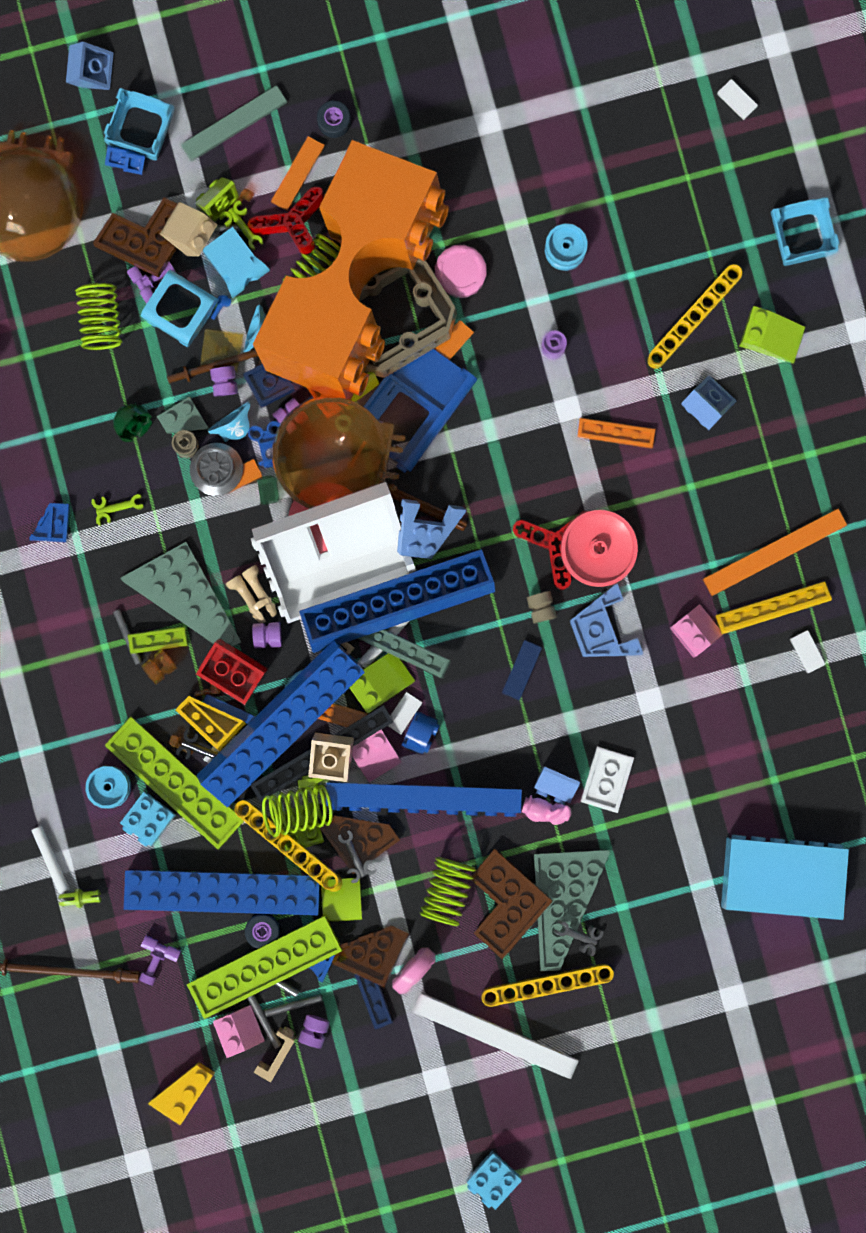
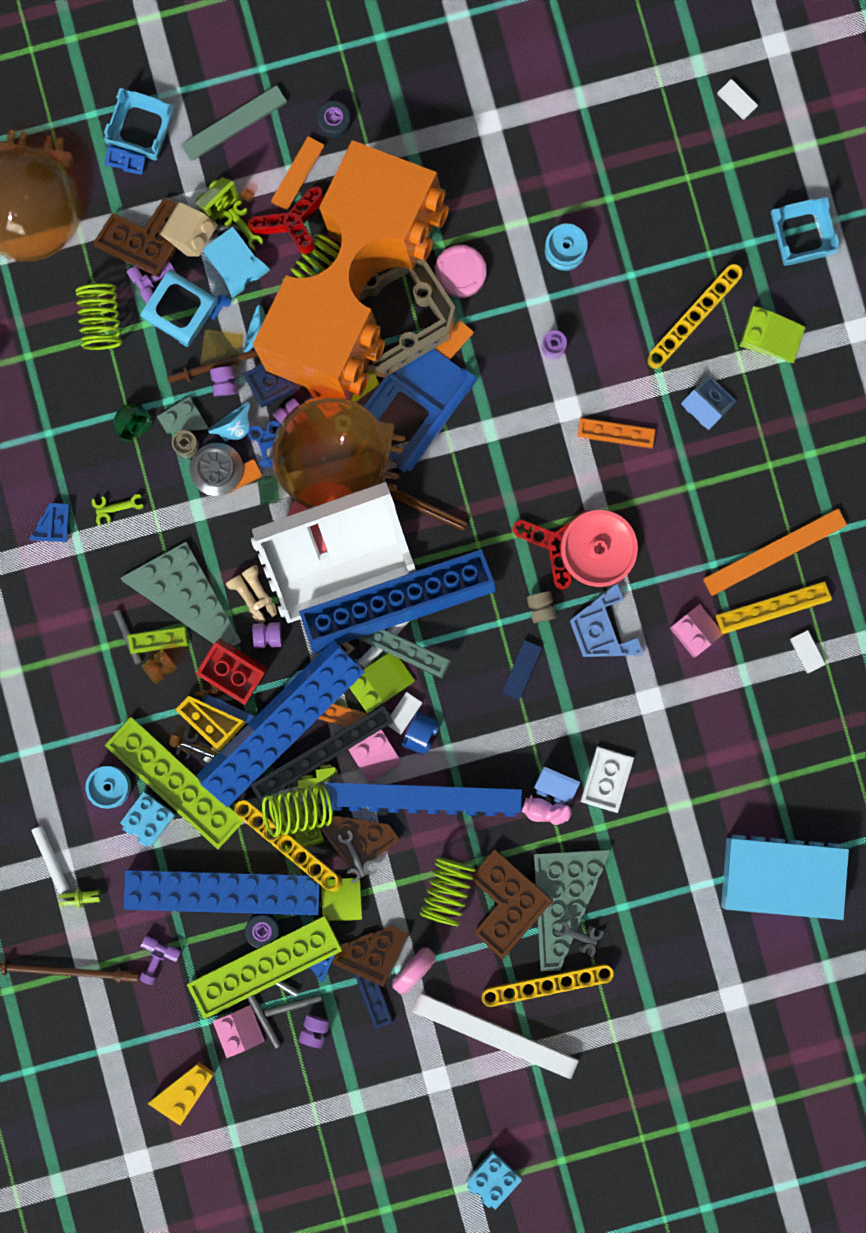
medium blue slope [66,42,113,90] -> none
tan panel [254,1026,297,1082] -> none
tan slope [308,733,354,782] -> none
medium blue wing [397,499,466,559] -> none

